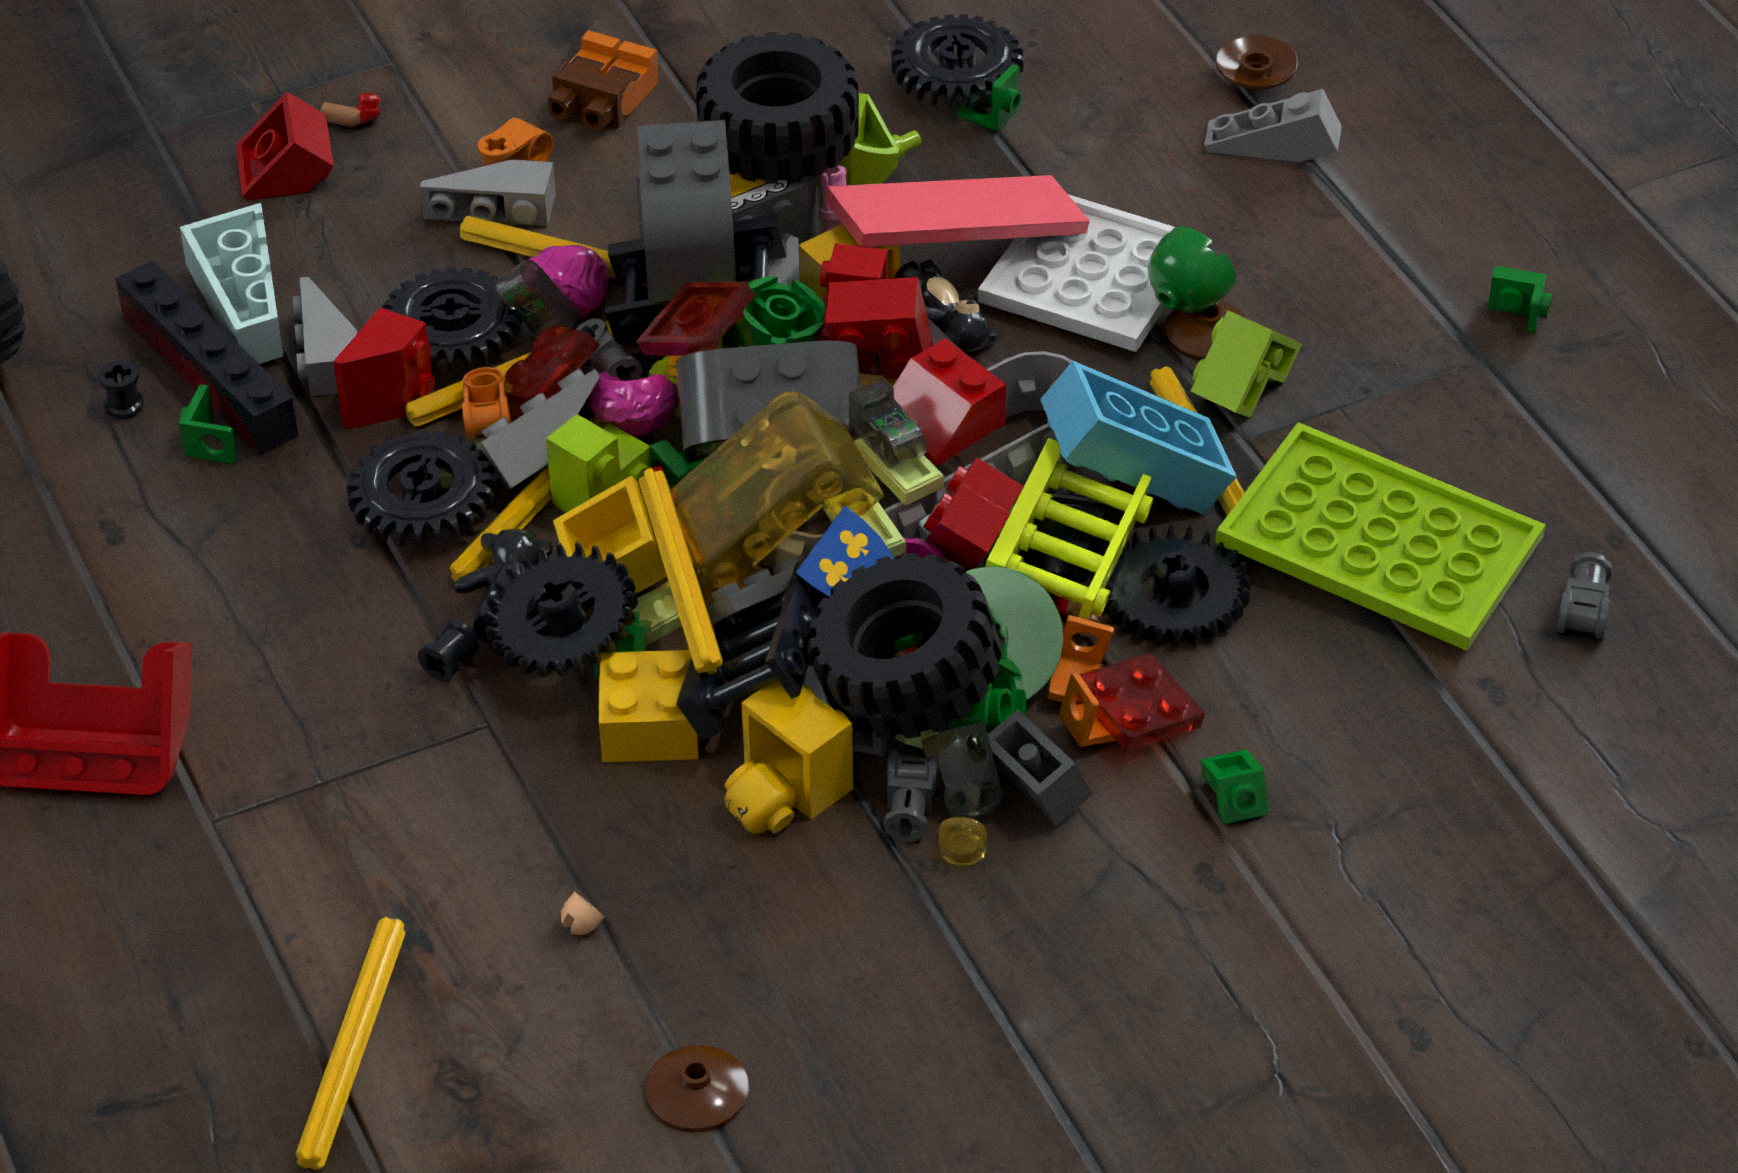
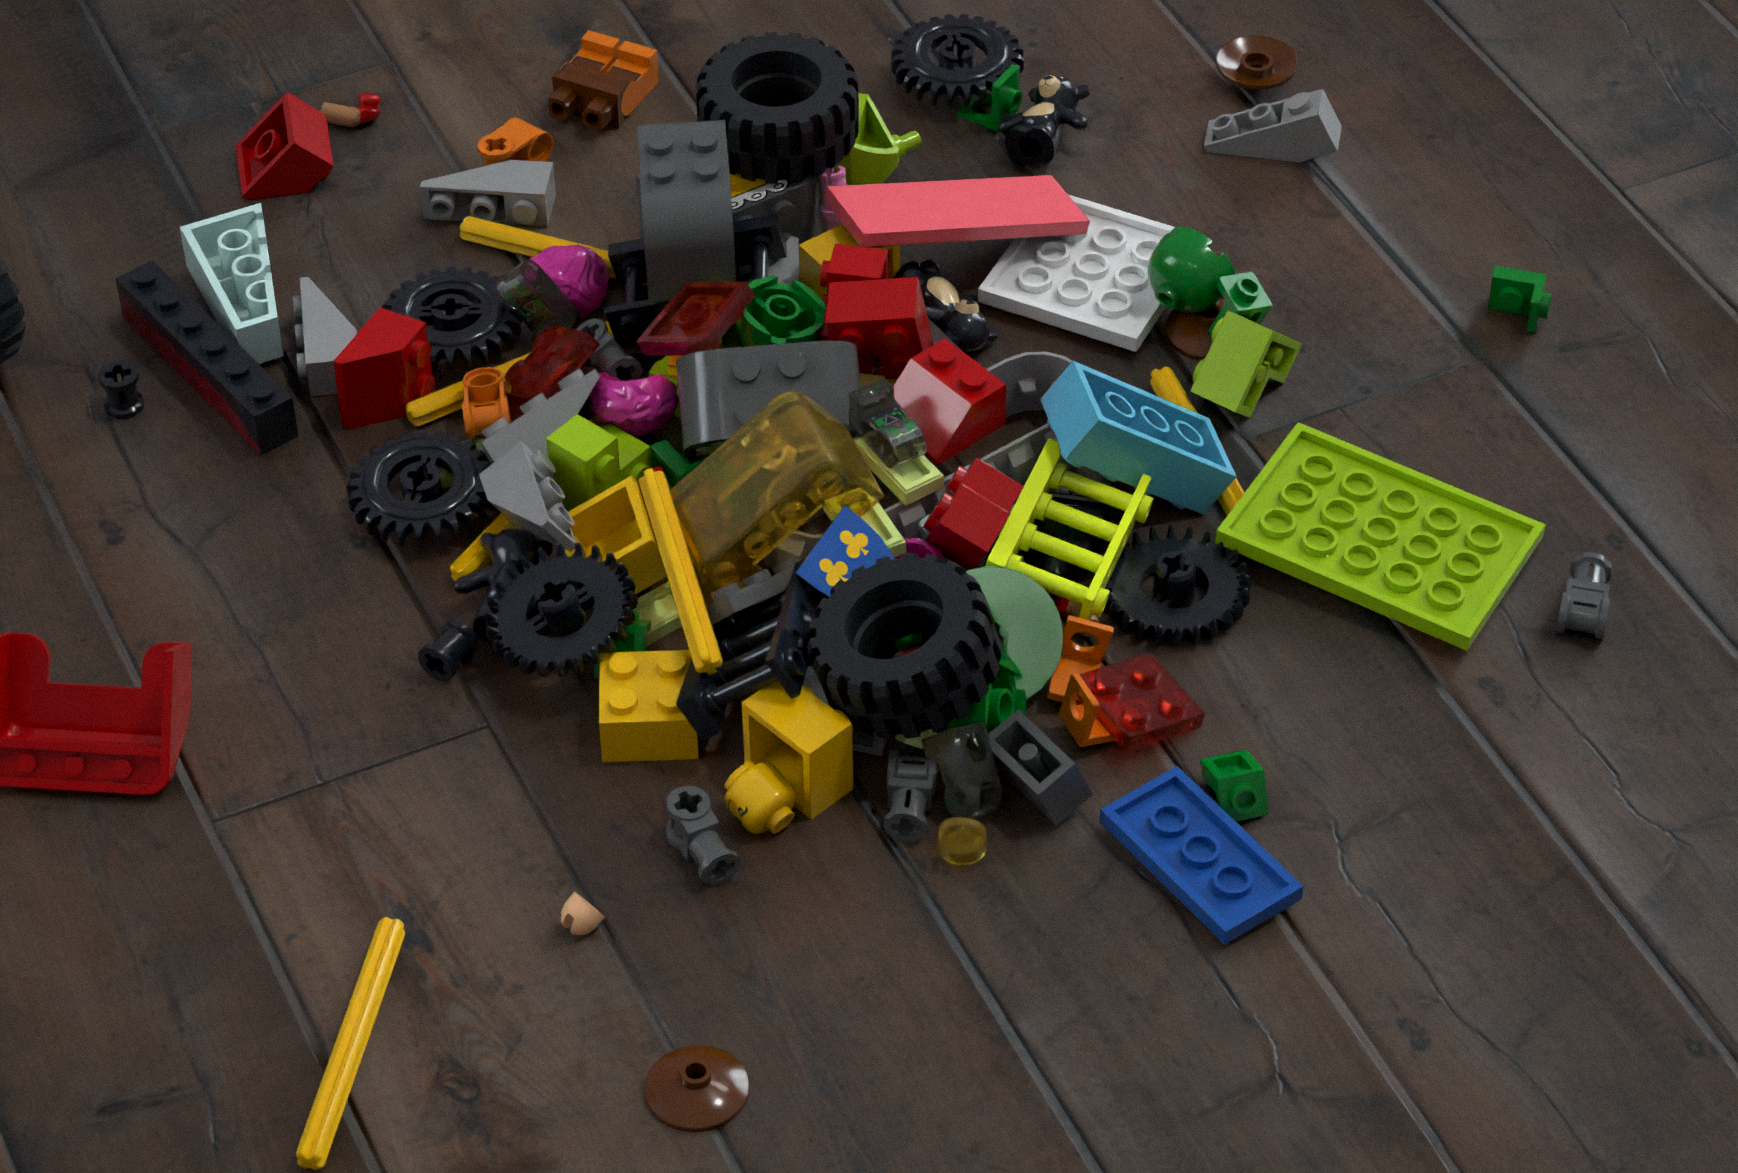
green bracket [179,384,238,464] -> none
none -> light grey slope [479,441,576,552]
none -> dark grey connector [665,785,741,886]
none -> black piece [998,75,1090,165]
none -> blue plate [1100,766,1303,945]
none -> green bracket [1209,272,1273,335]

